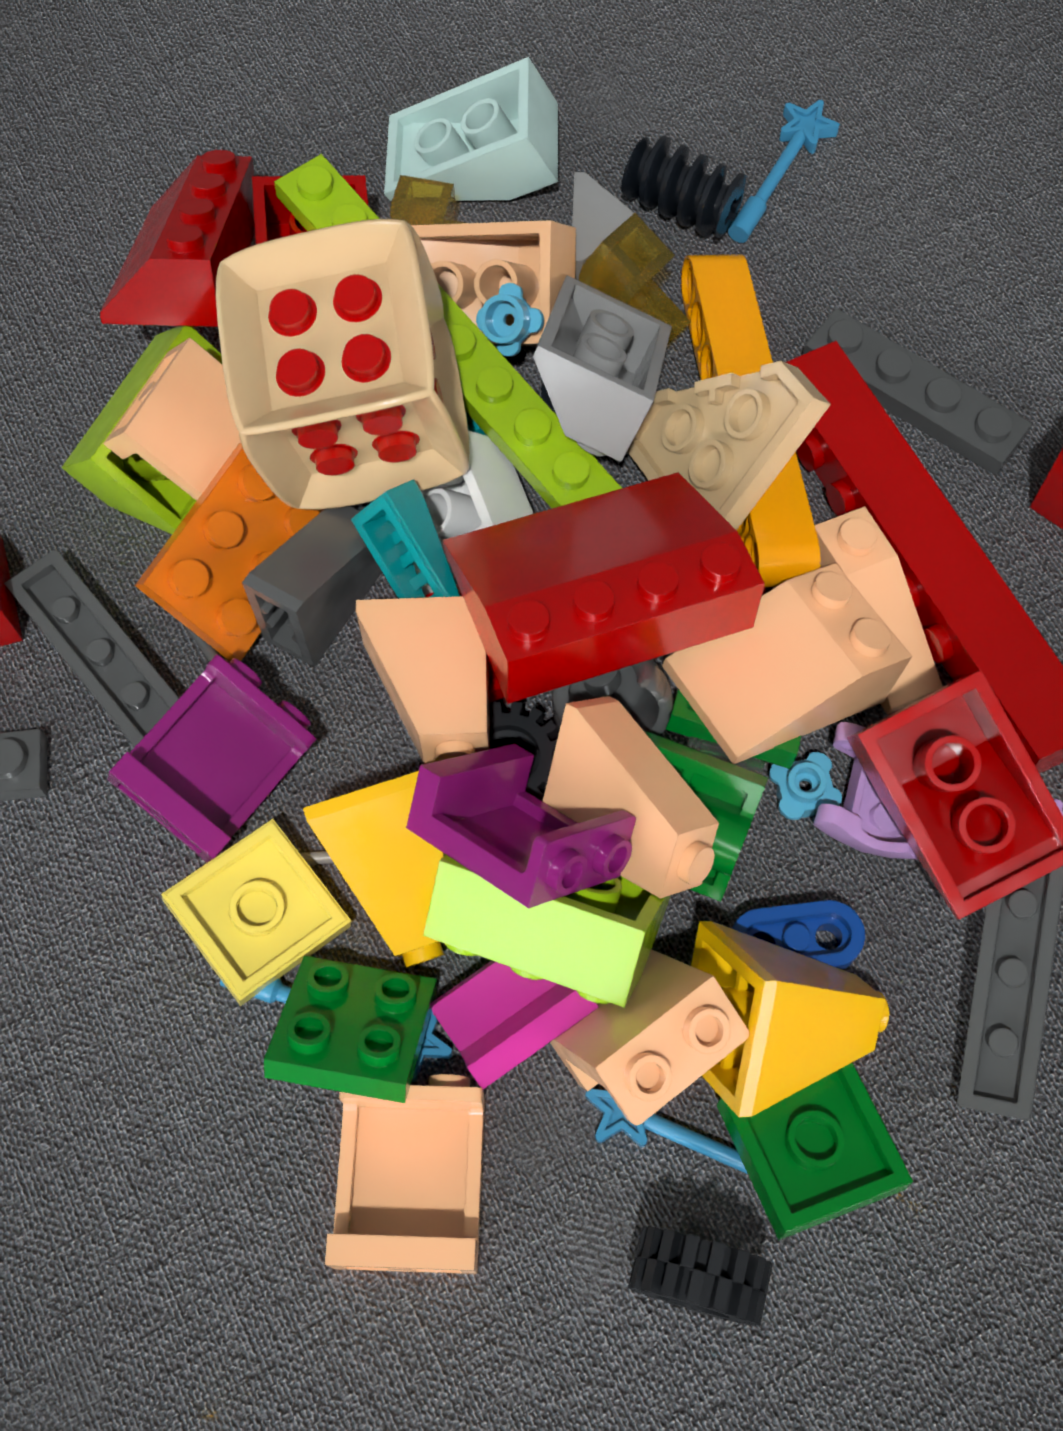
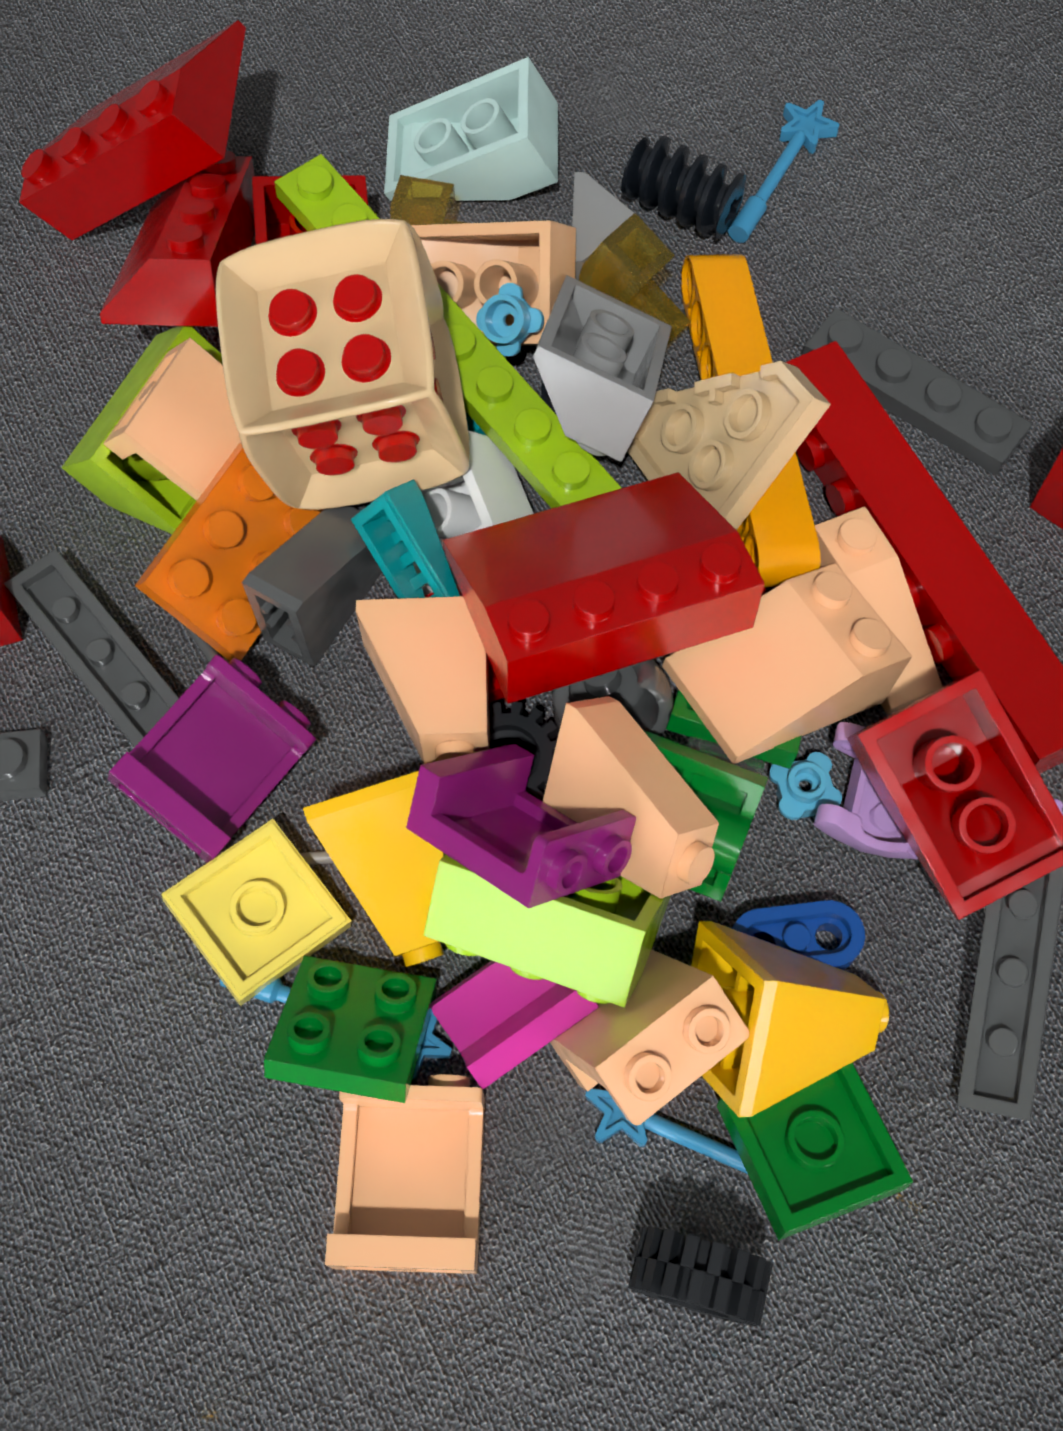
none -> red slope [19,20,246,241]

